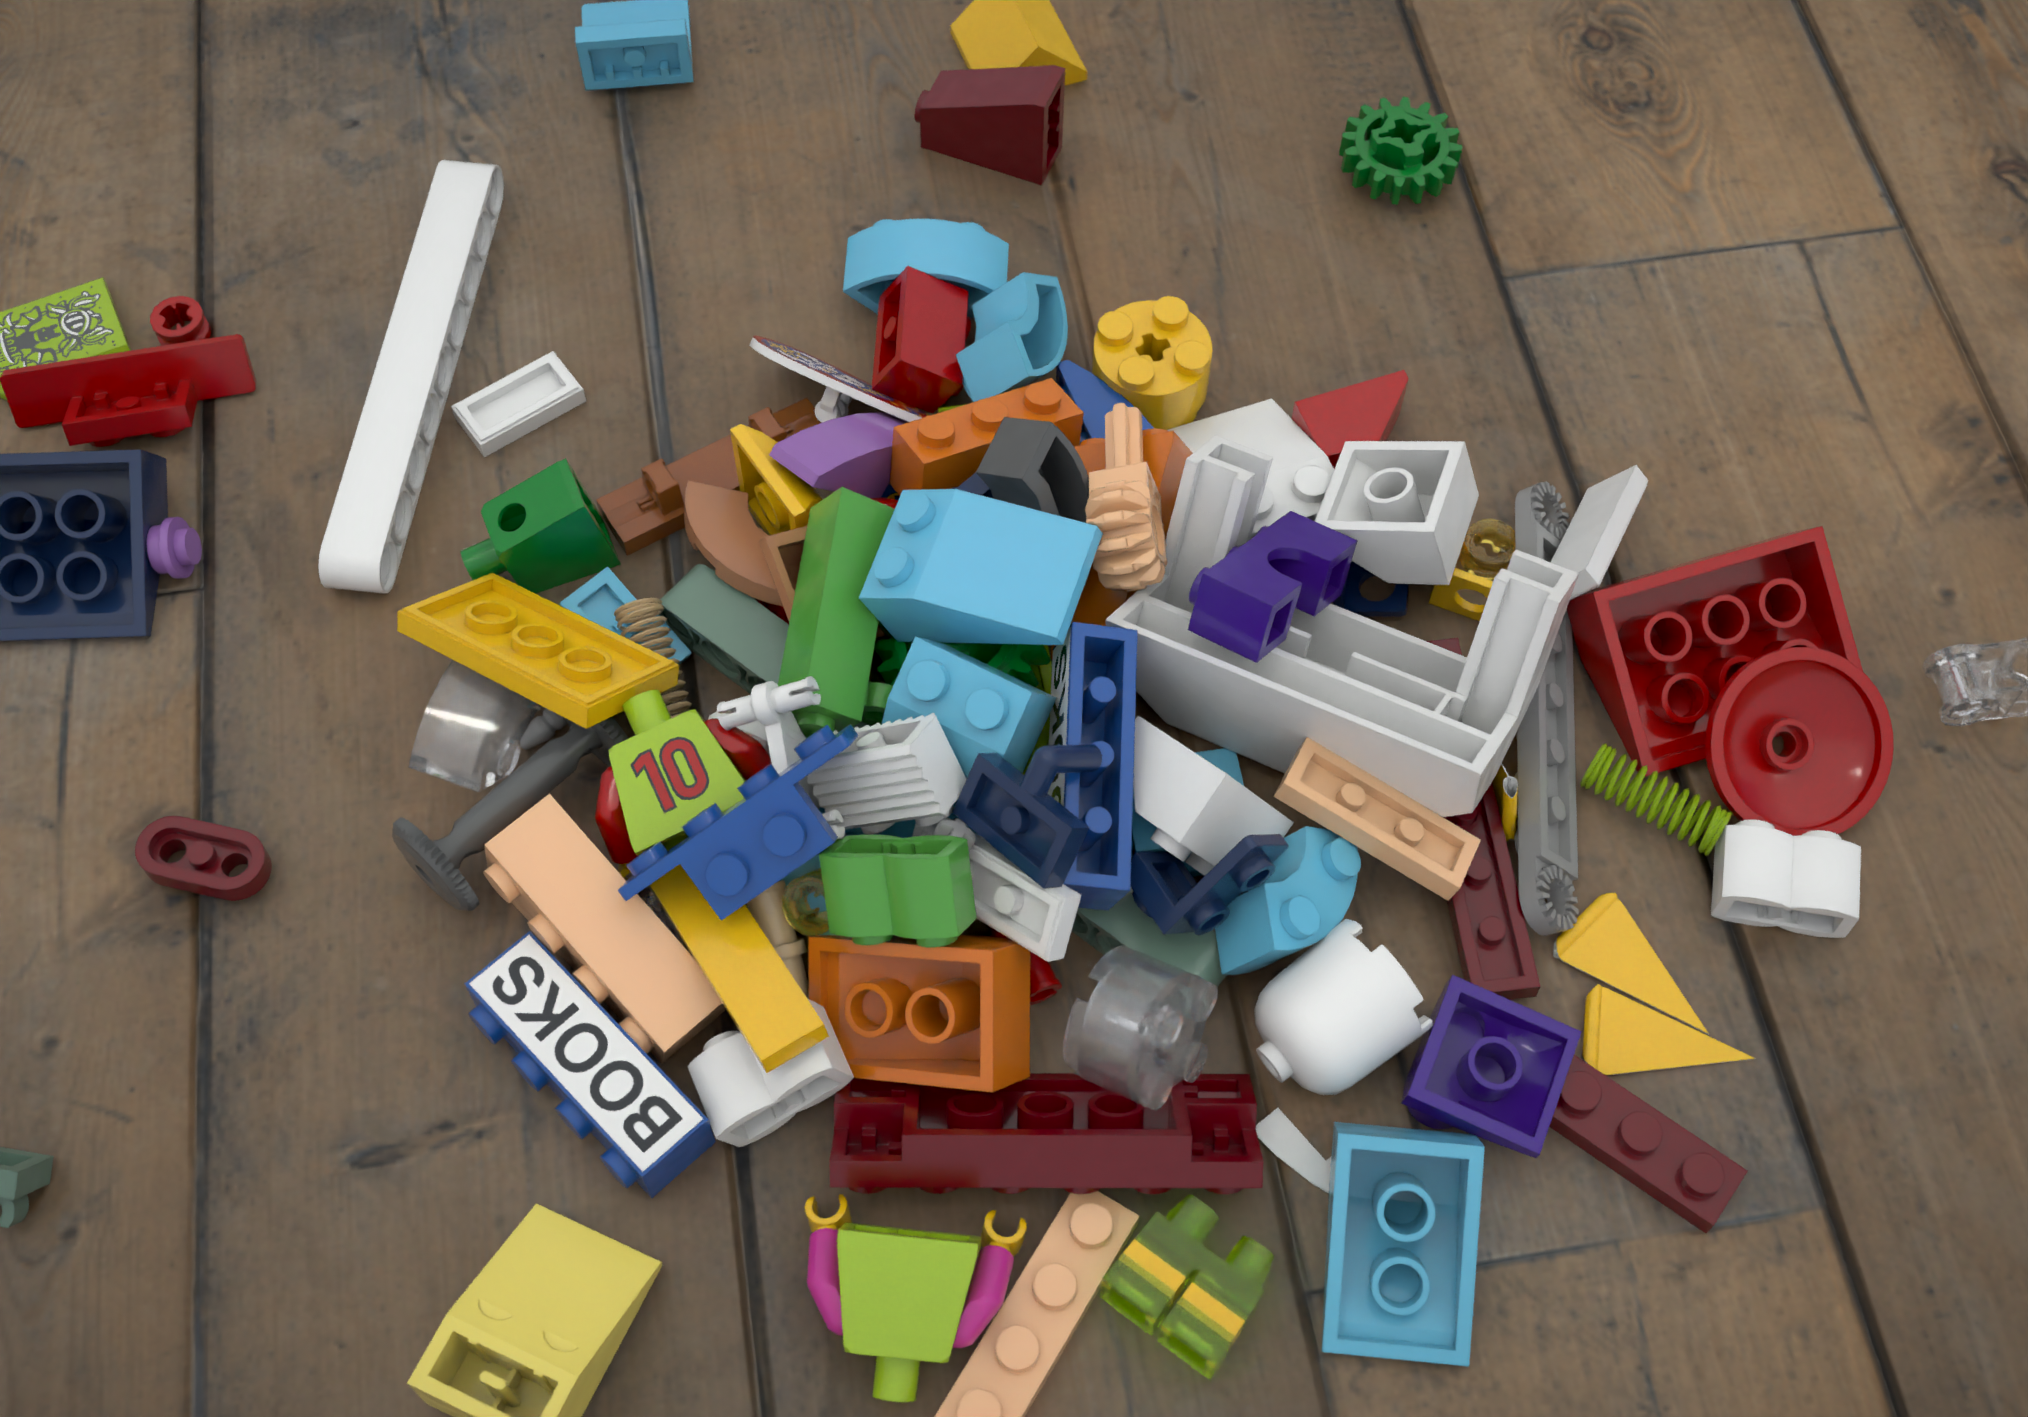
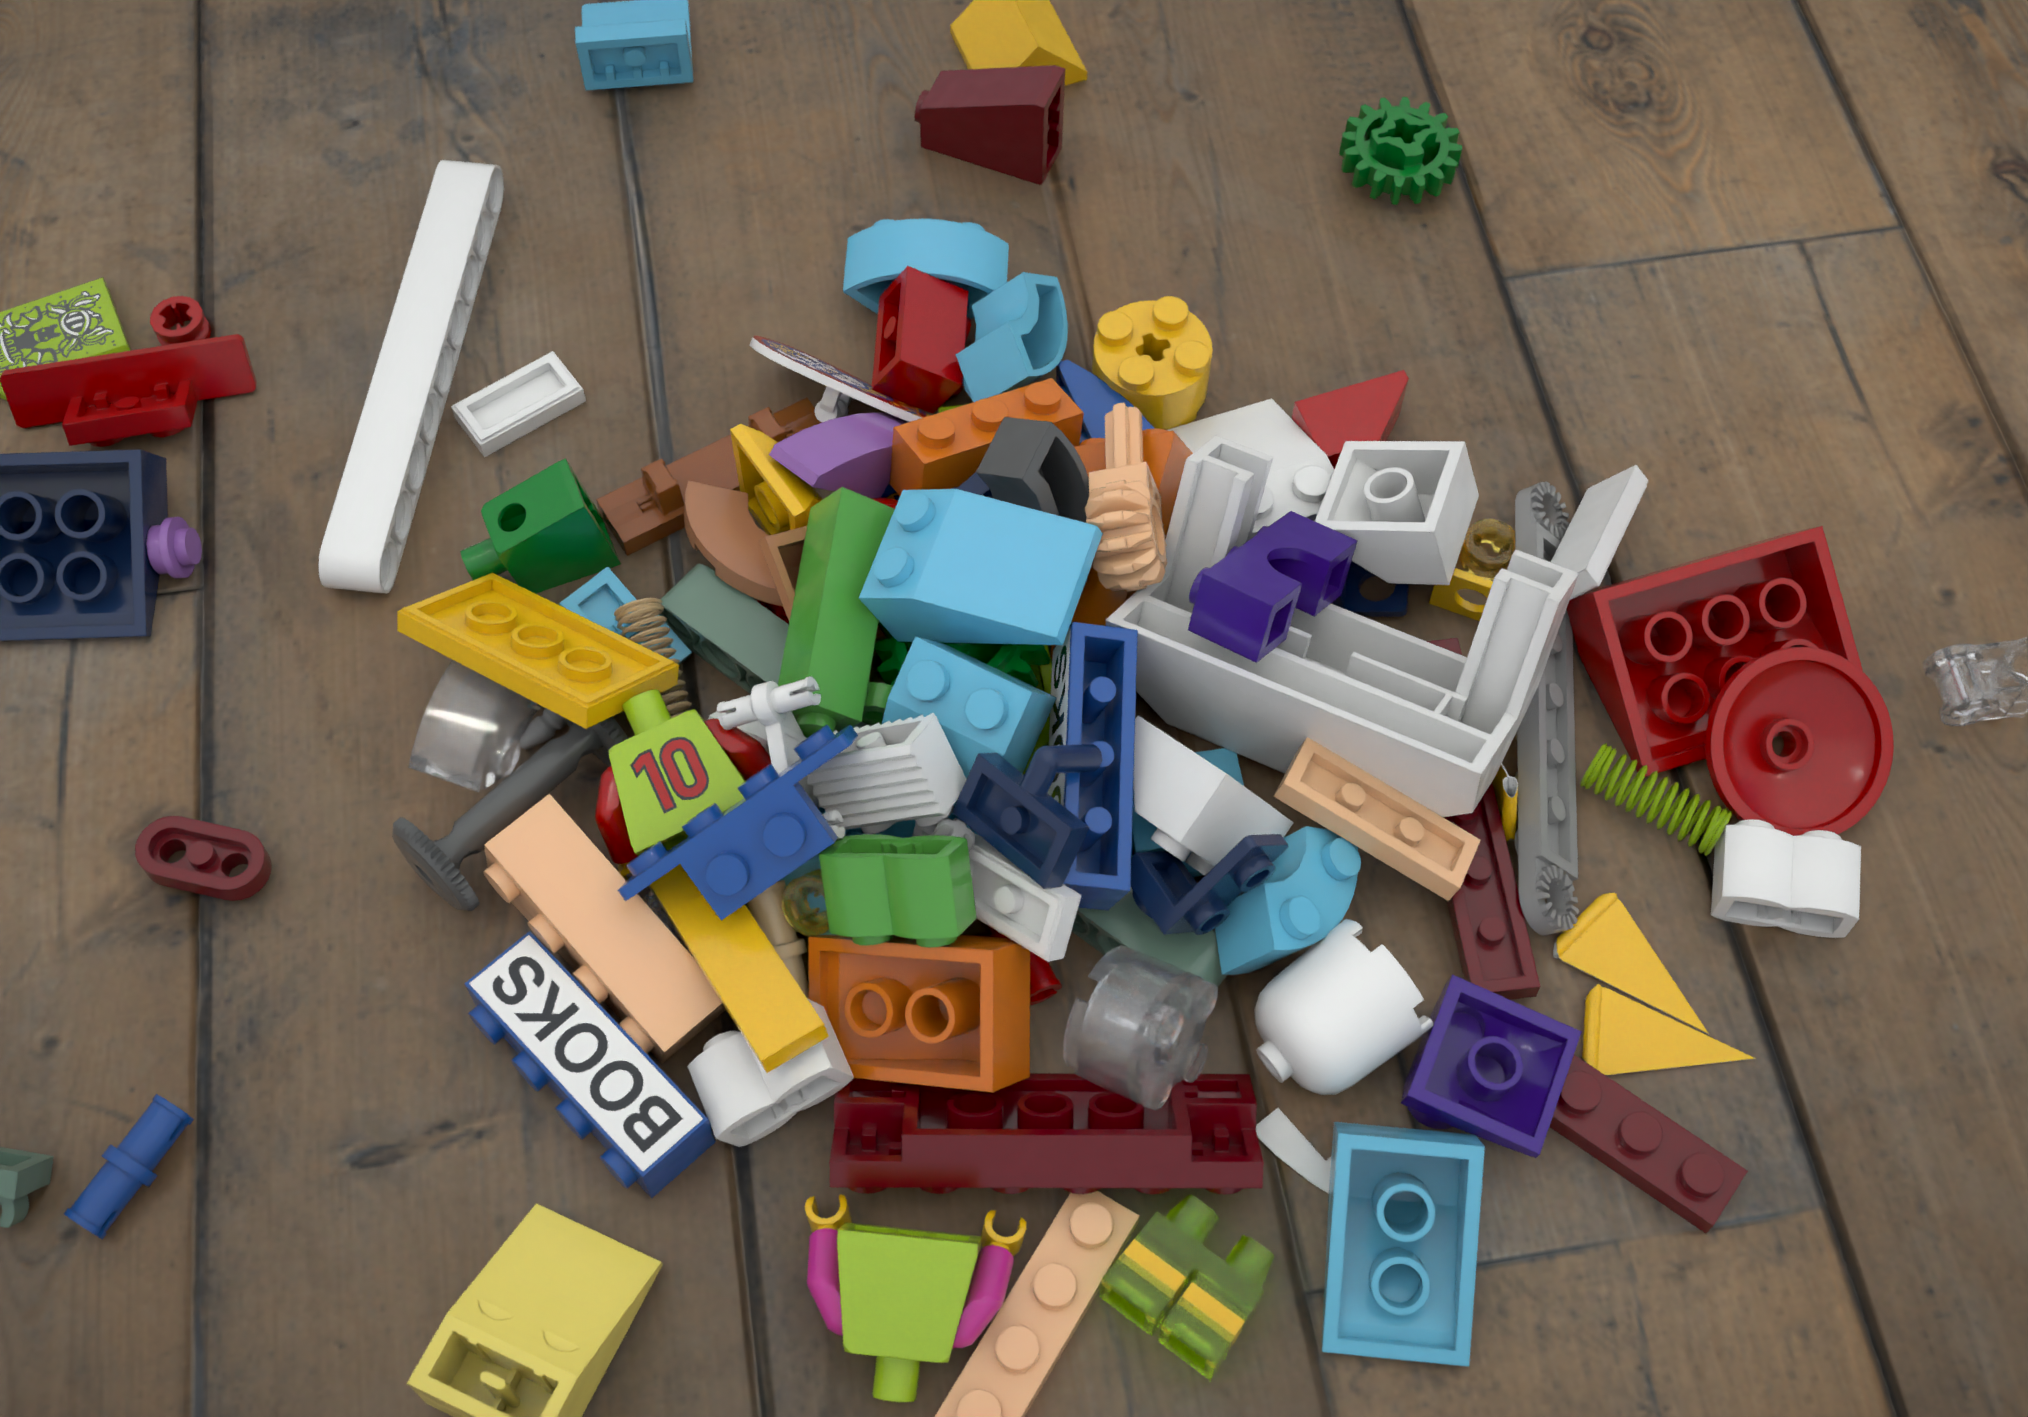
none -> blue pin [64,1094,194,1240]

